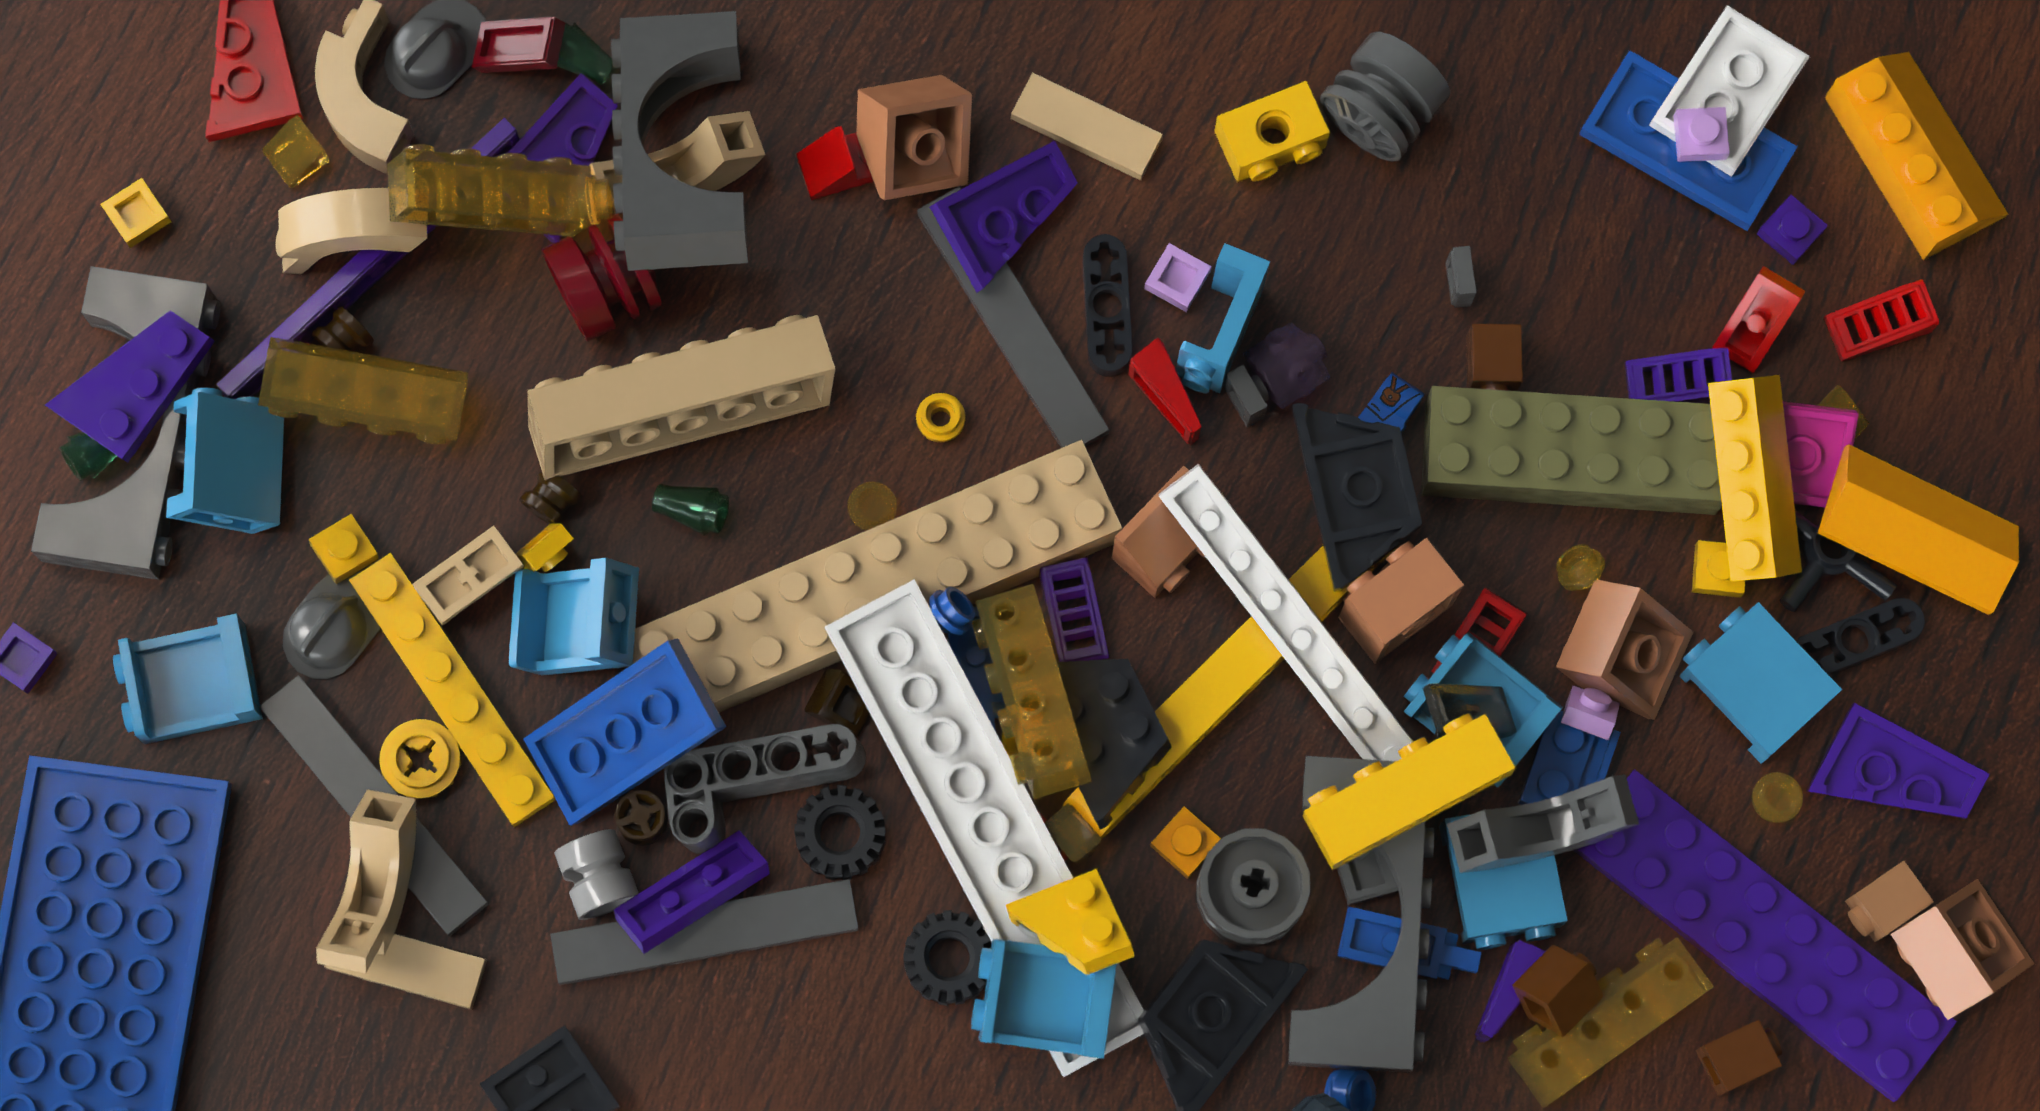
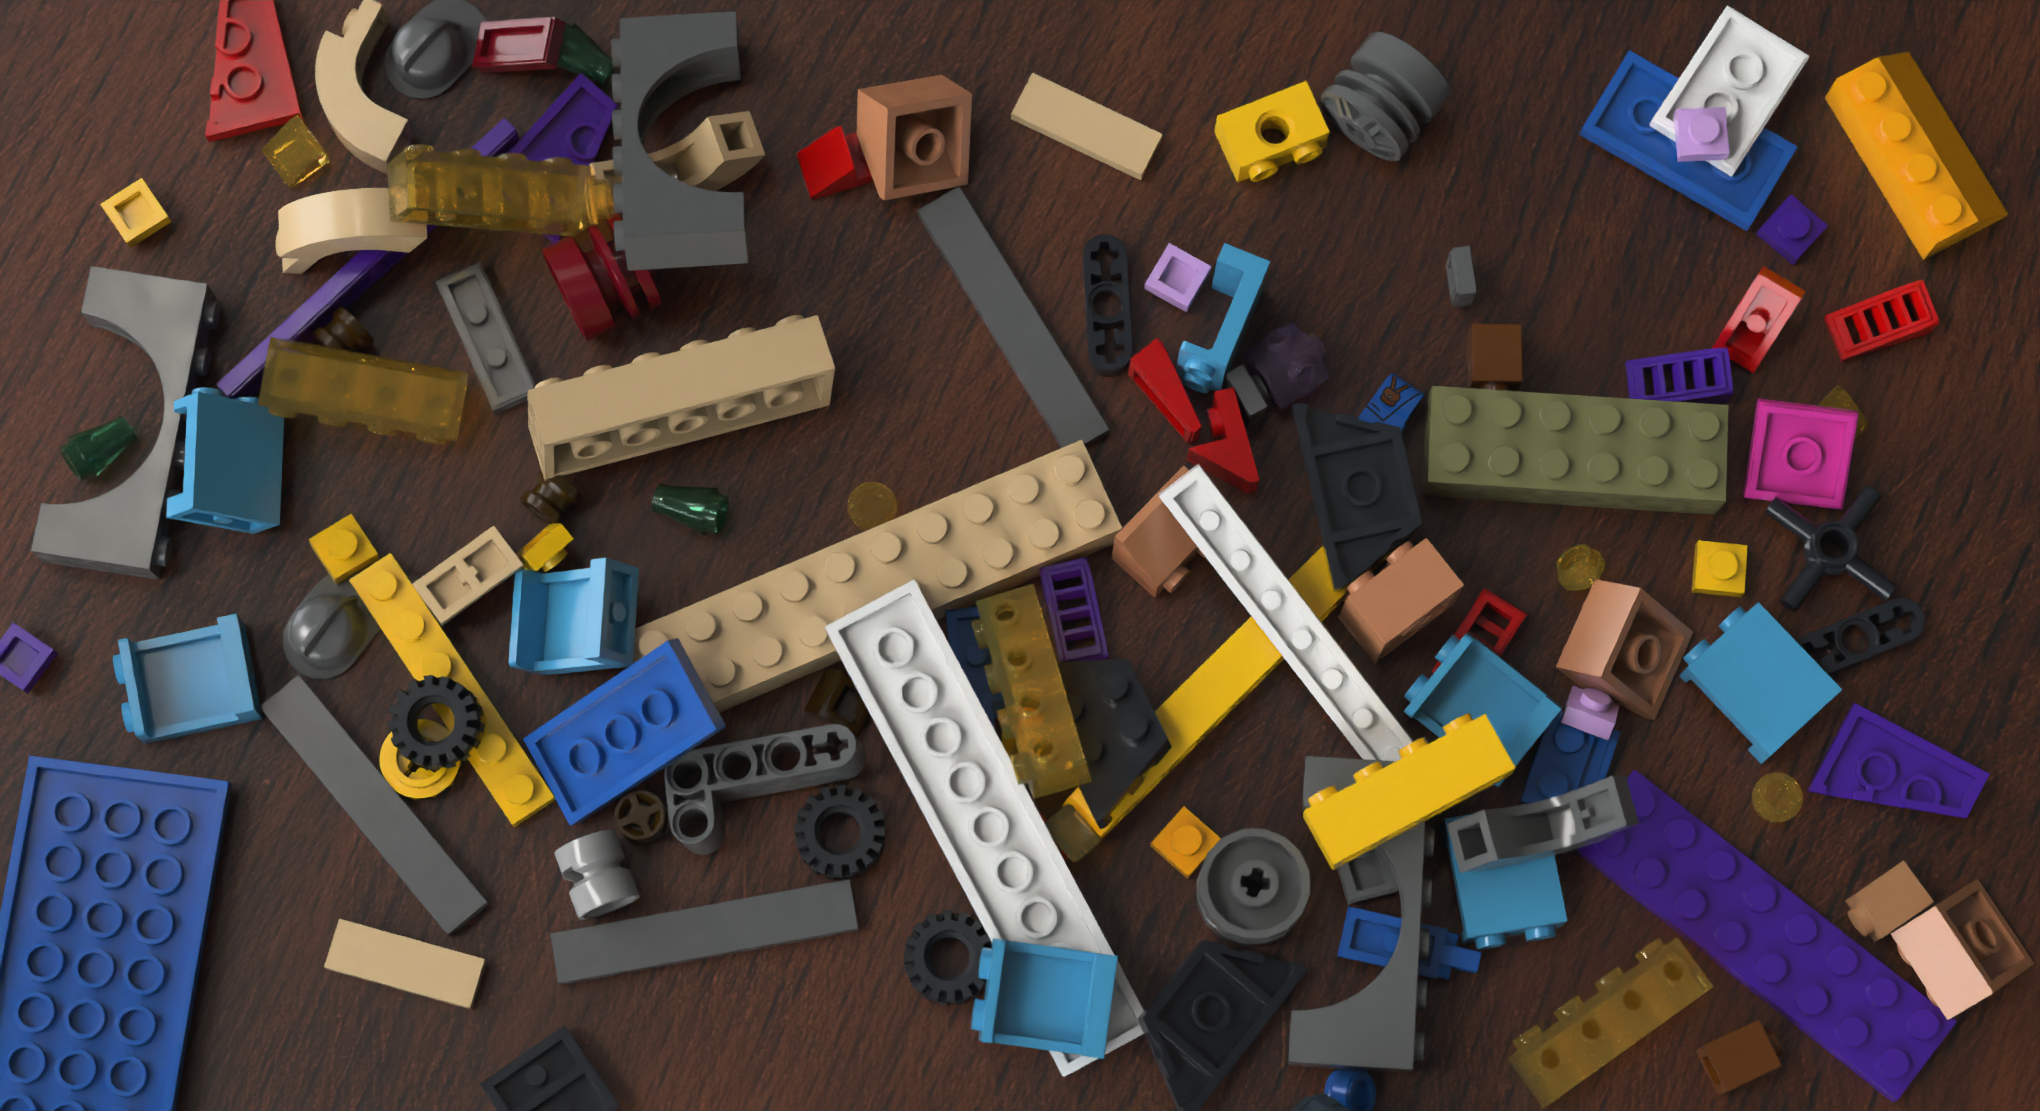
dark purple wing [45,310,215,463] -> none
tan arch [316,789,416,973] -> none
dark purple plate [614,830,770,954] -> none
yellow plate [916,393,965,442] -> none
blue plate [929,587,975,635] -> none
dark purple wing [930,141,1078,293] -> none
yellow wing [1005,869,1134,975] -> none
clear smoke slope [1423,684,1517,739] -> none
dark purple slope [1474,940,1545,1043] -> none
reddish brown brick [1512,944,1604,1037] -> none
yellow brick [1708,375,1802,581] -> none
light orange slope [1818,444,2019,615] -> none
none -> black tyre [387,675,485,770]
none -> dark grey tile [435,262,536,415]
none -> red slope [1187,387,1259,494]

